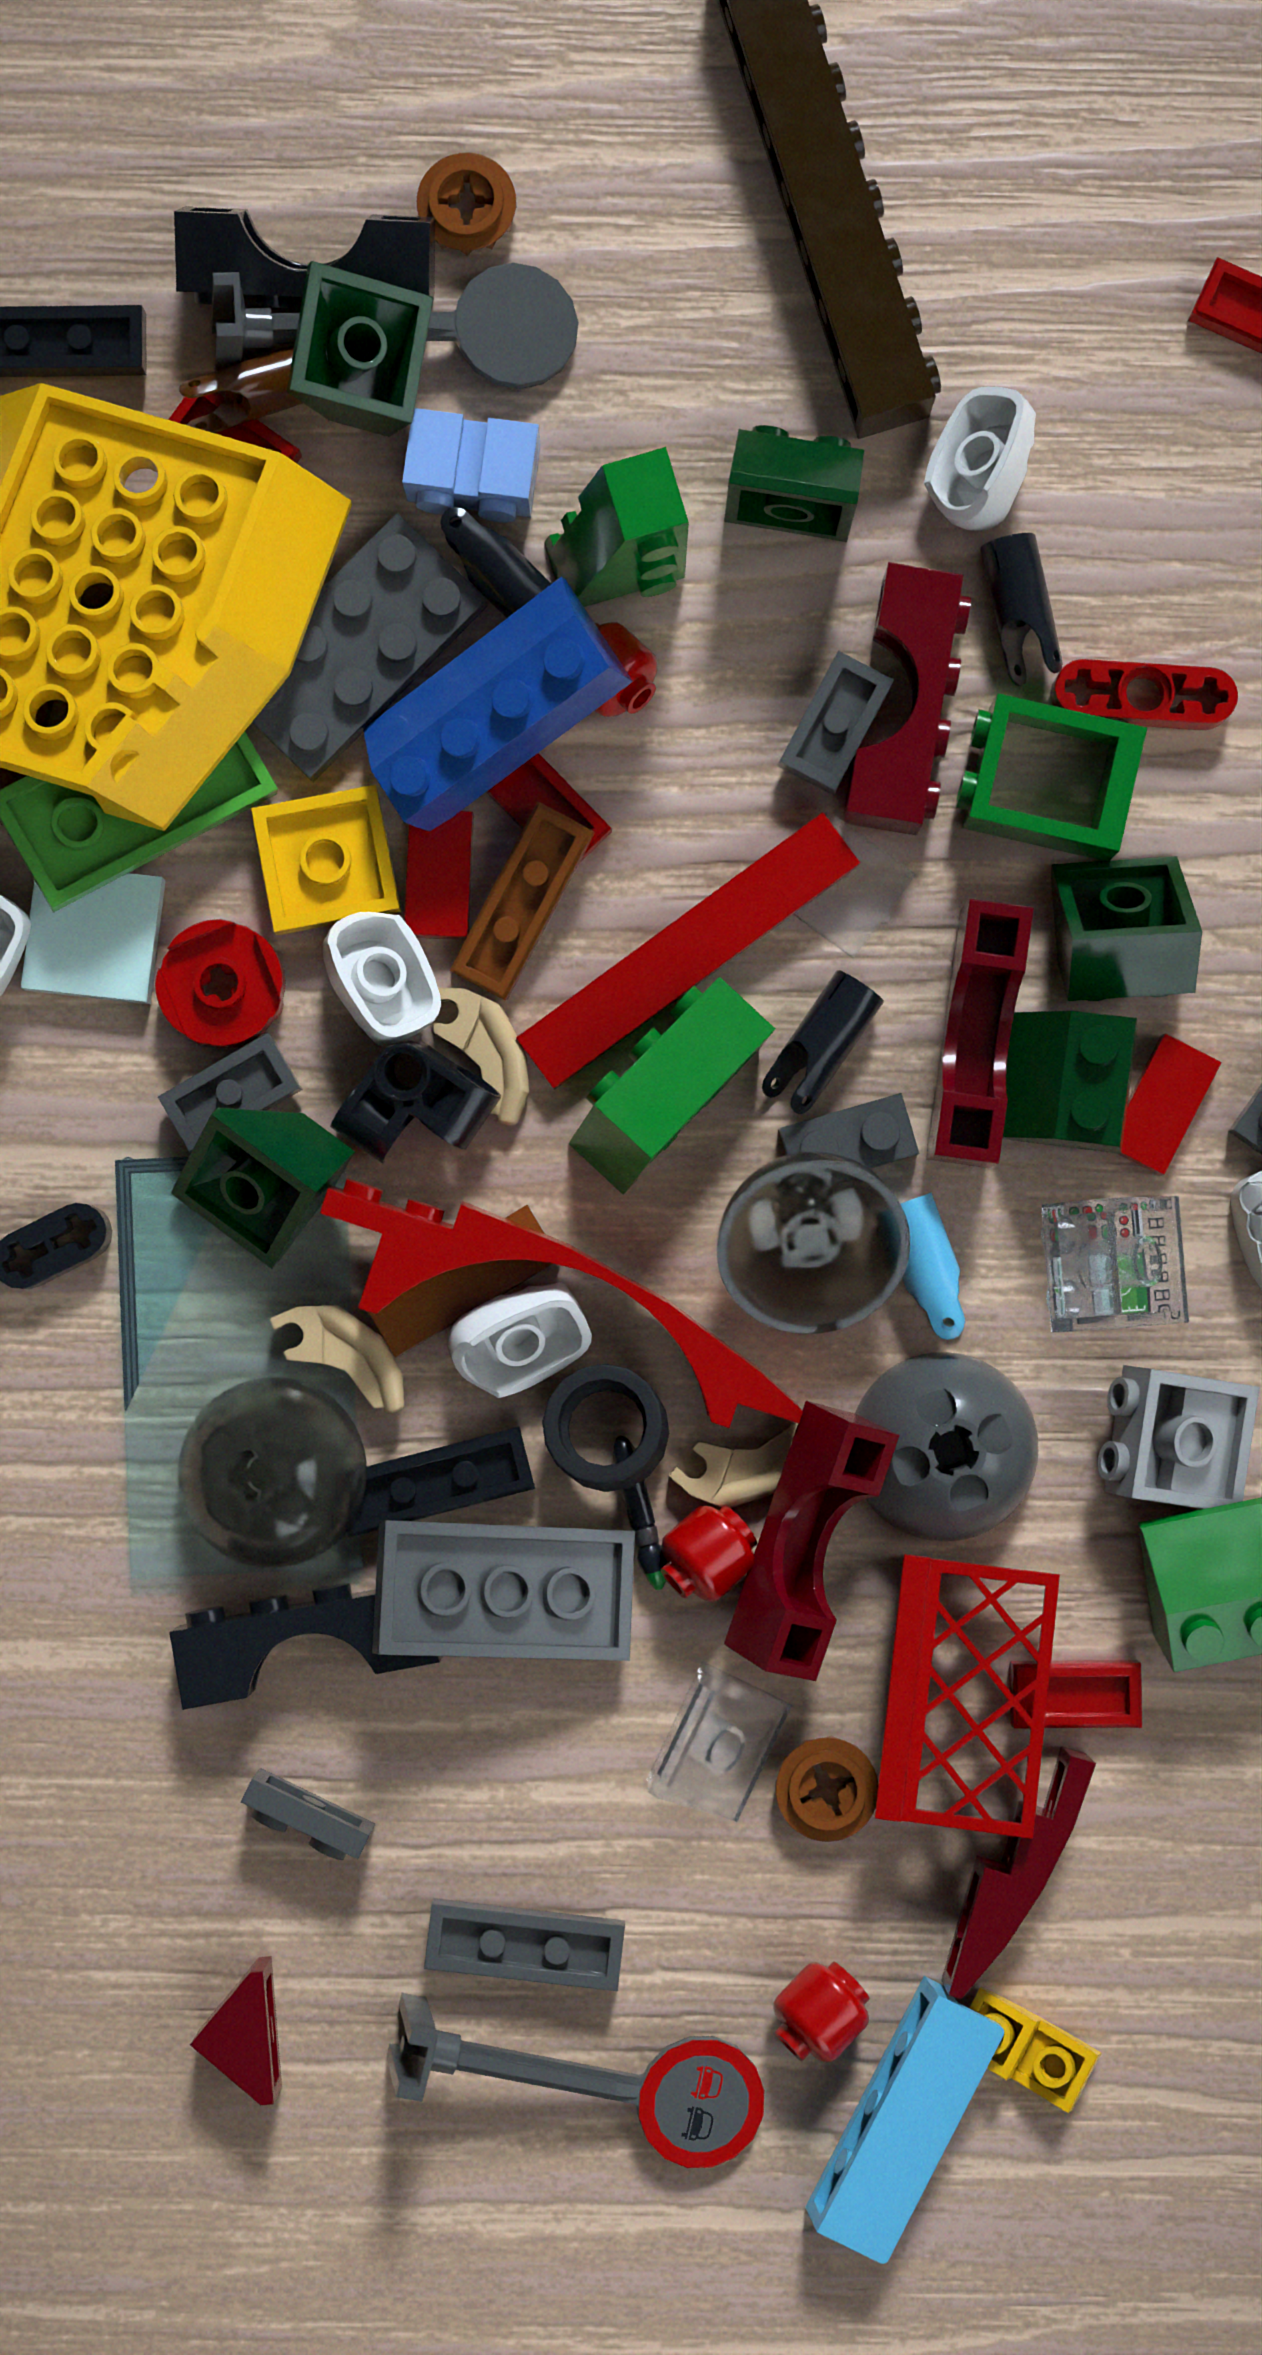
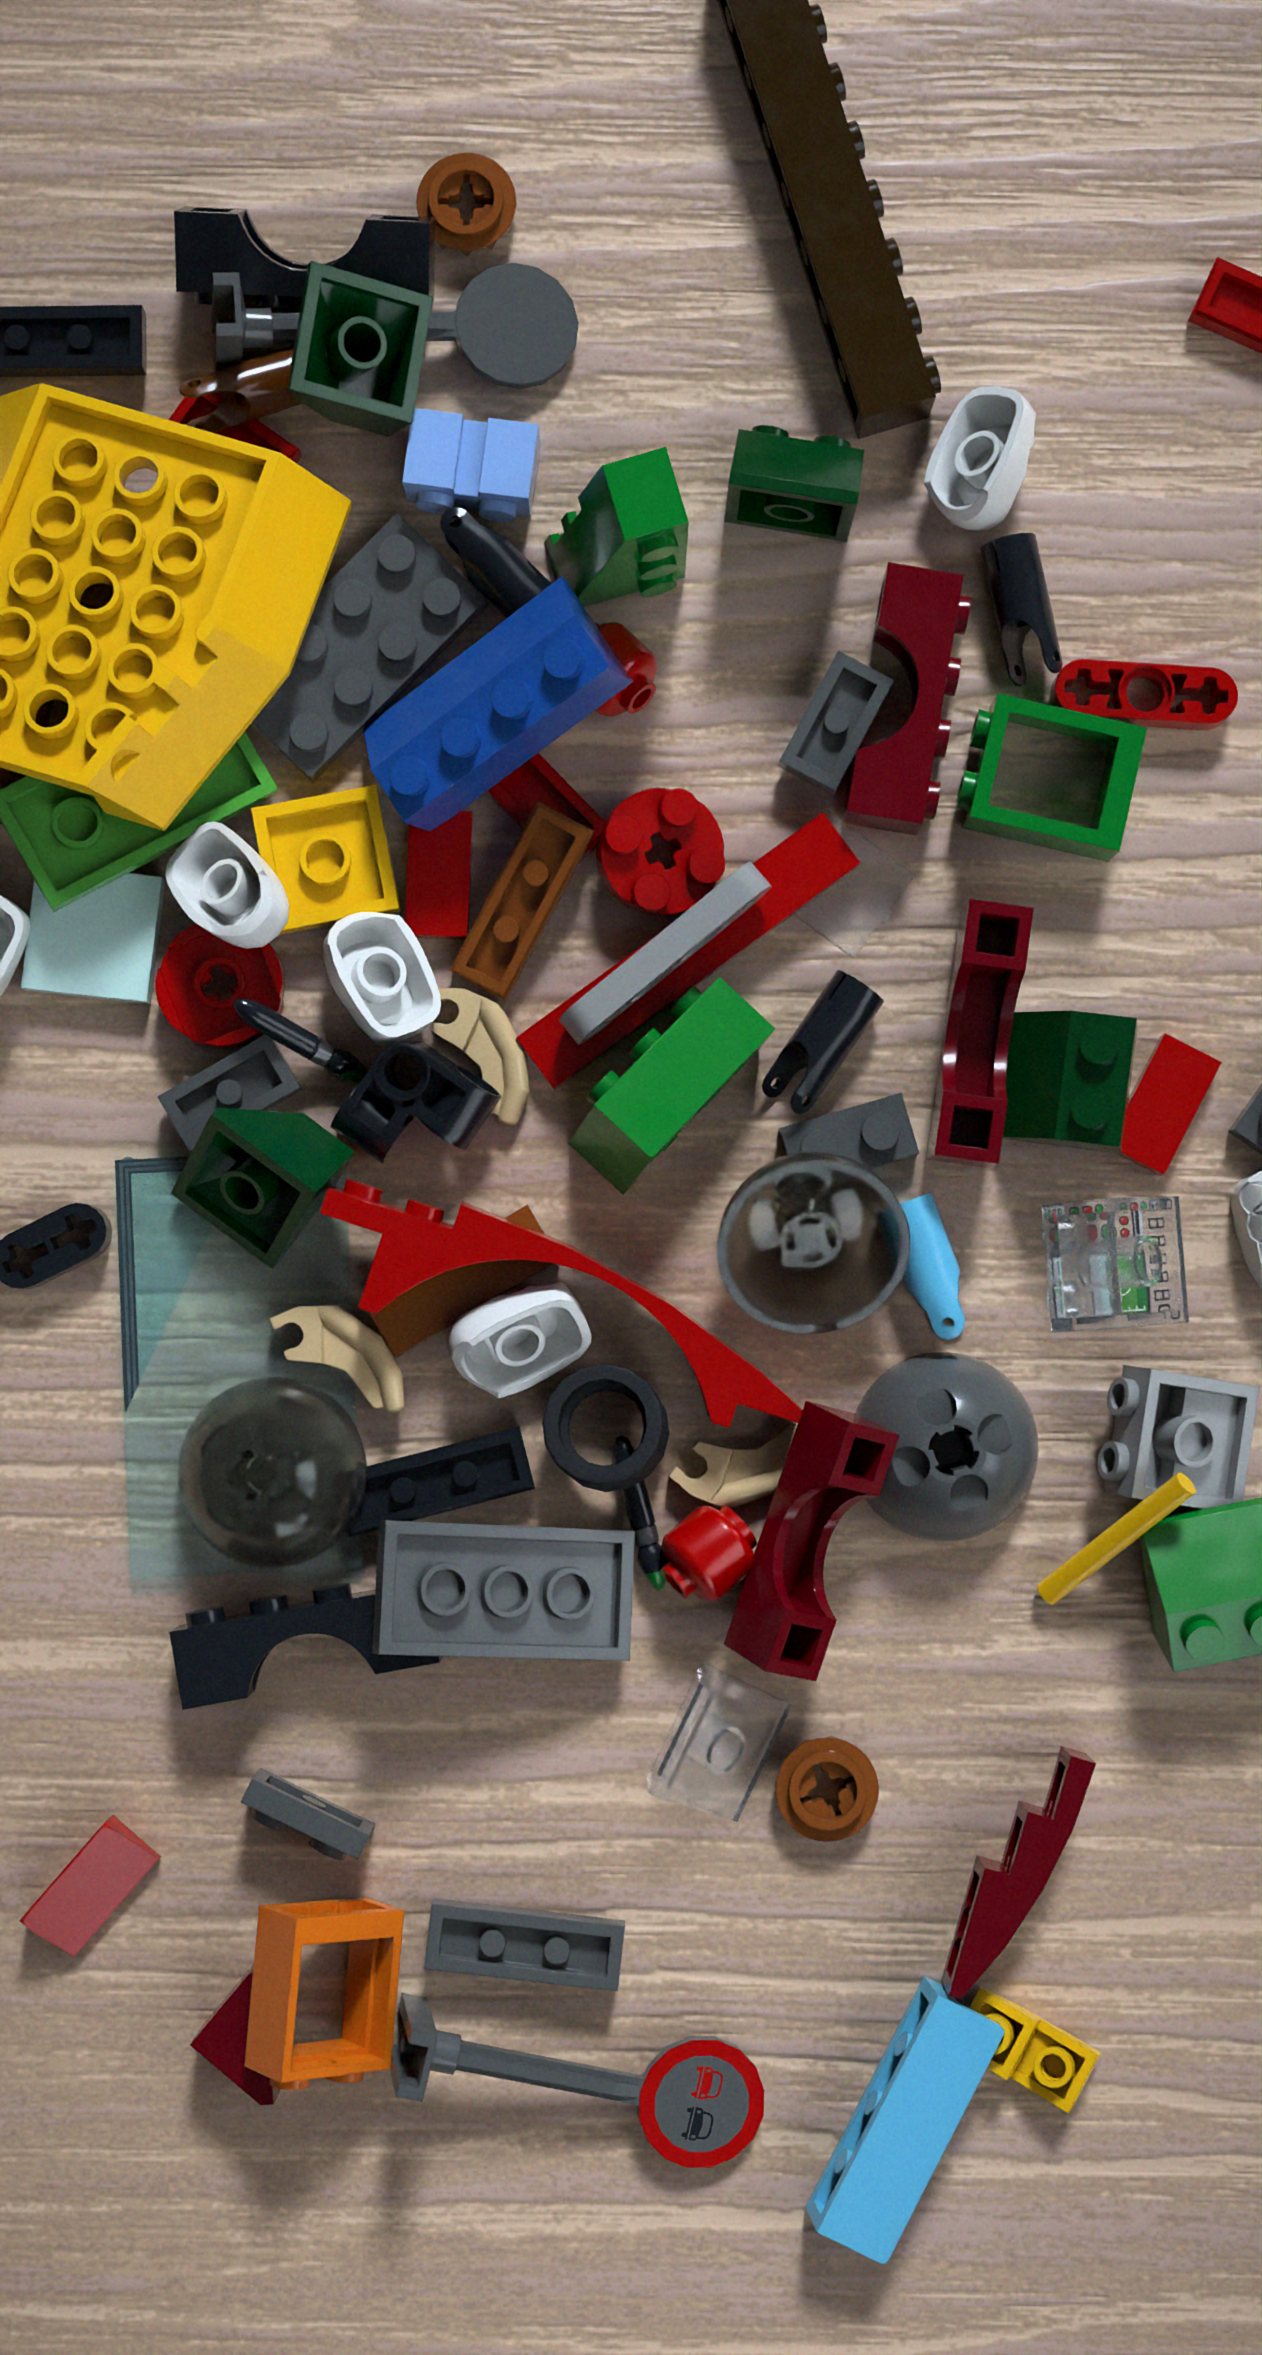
red head [773,1961,870,2063] -> none
red fence [875,1554,1060,1839] -> none
red tile [1010,1660,1142,1729] -> none
dark green slope [1051,856,1202,1001] -> none
none -> red slope [19,1815,161,1957]
none -> white piece [165,821,289,949]
none -> black piece [233,998,366,1083]
none -> orange window [244,1897,404,2090]
none -> light grey beam [558,861,772,1045]
none -> red plate [596,787,726,917]
none -> yellow bar [1037,1472,1196,1605]

